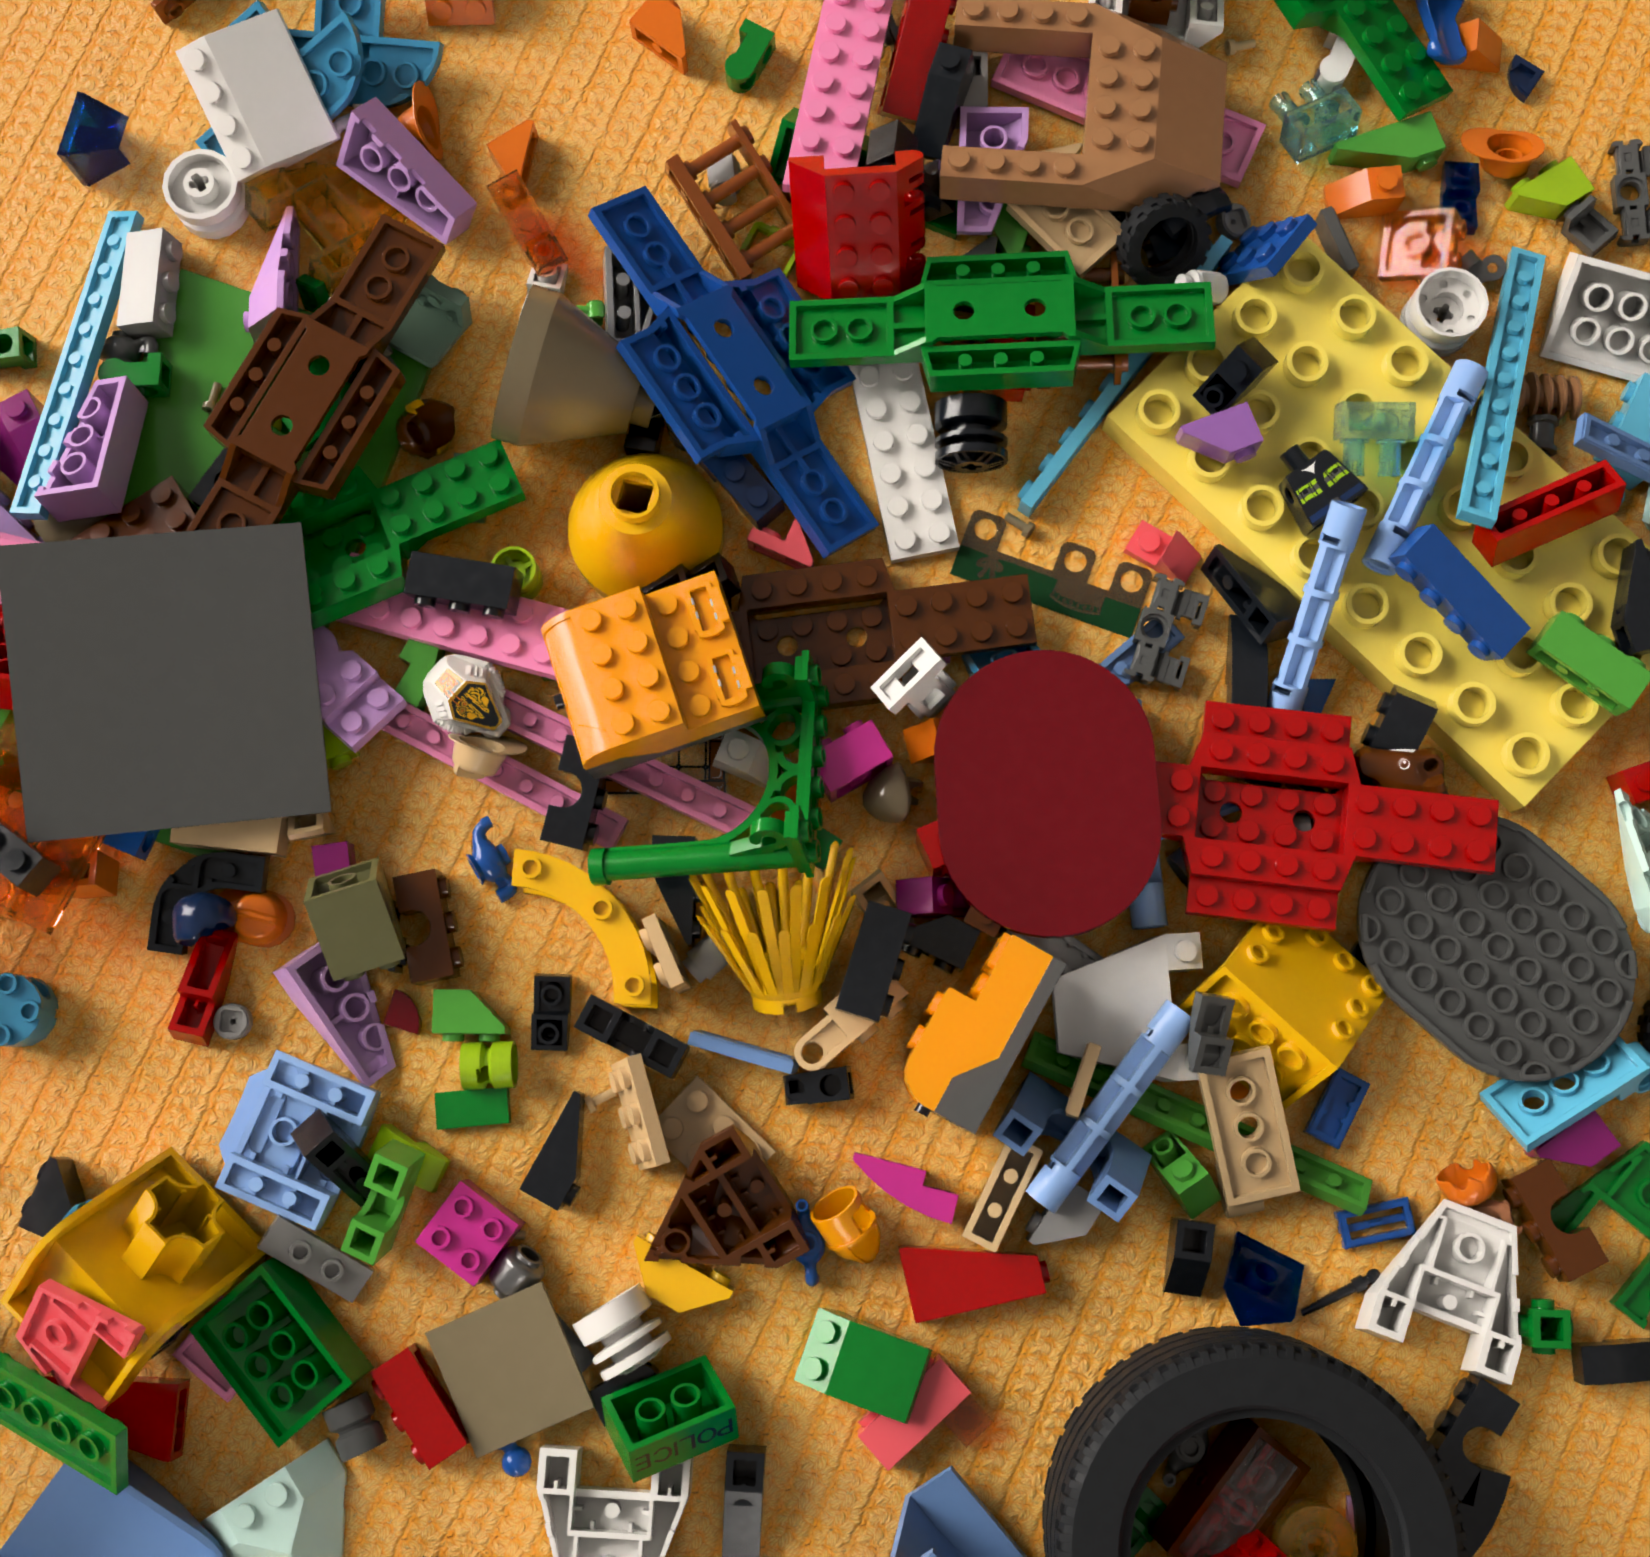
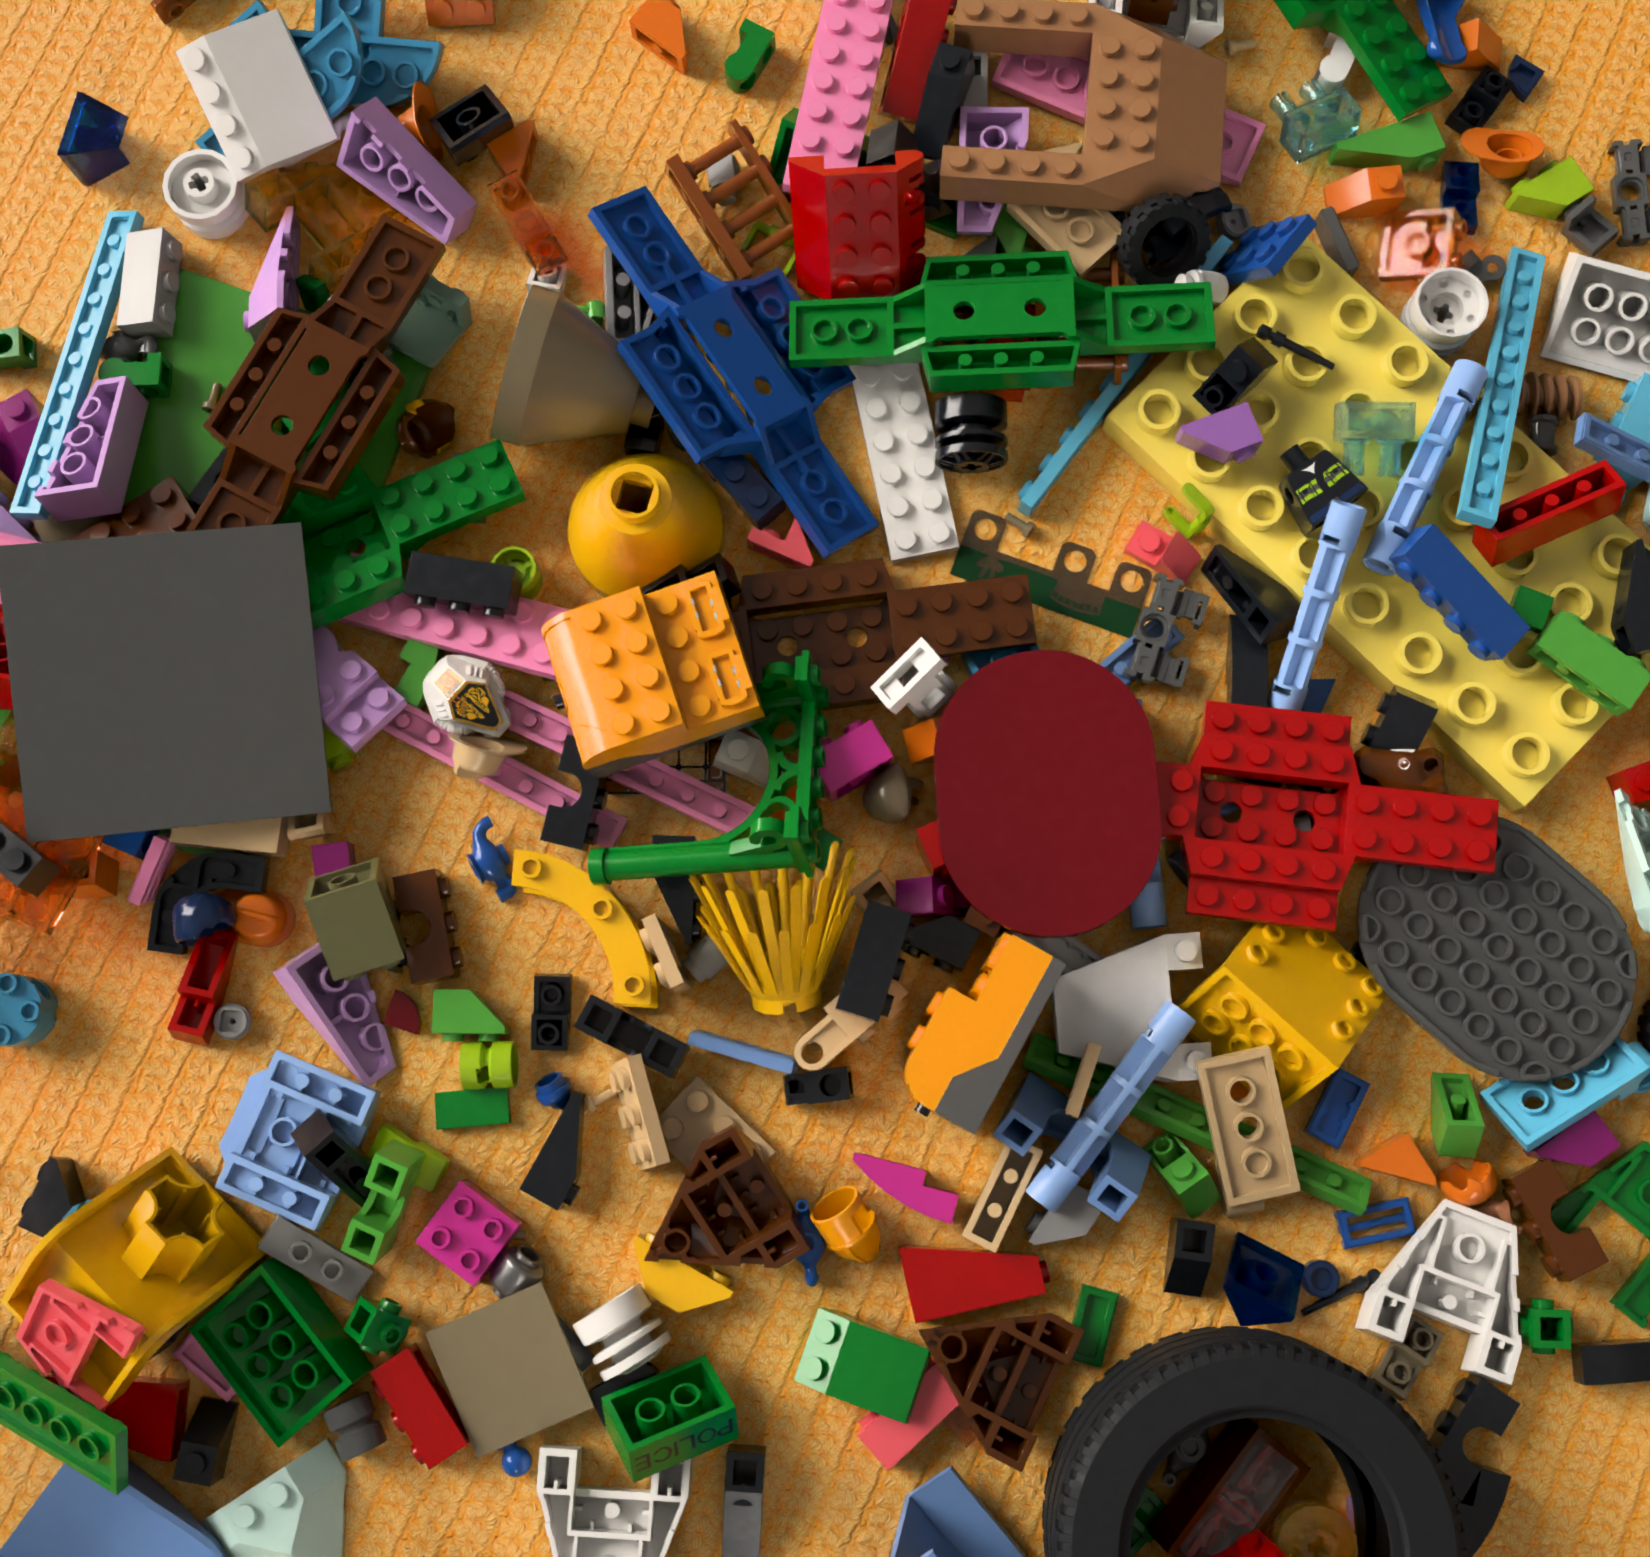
dark grey slope [1188,991,1235,1076] -> none
none -> bright pink tile [128,832,178,906]
none -> black slope [173,1396,240,1487]
none -> green brick [343,1295,412,1355]
none -> black slope [429,84,514,166]
none -> blue plate [535,1072,571,1110]
none -> reddish brown wedge [918,1313,1085,1472]
none -> green tile [1072,1283,1119,1368]
none -> lime piece [1163,482,1215,539]
none -> black piece [1256,324,1335,370]
none -> dark blue tile [1300,1259,1340,1298]
none -> orange slope [1353,1132,1437,1186]
none -> dark tan slope [1369,1313,1444,1401]
none -> bright green slope [1431,1072,1485,1158]
none -> black slope [1444,65,1515,135]
none -> green tile [1510,585,1554,634]

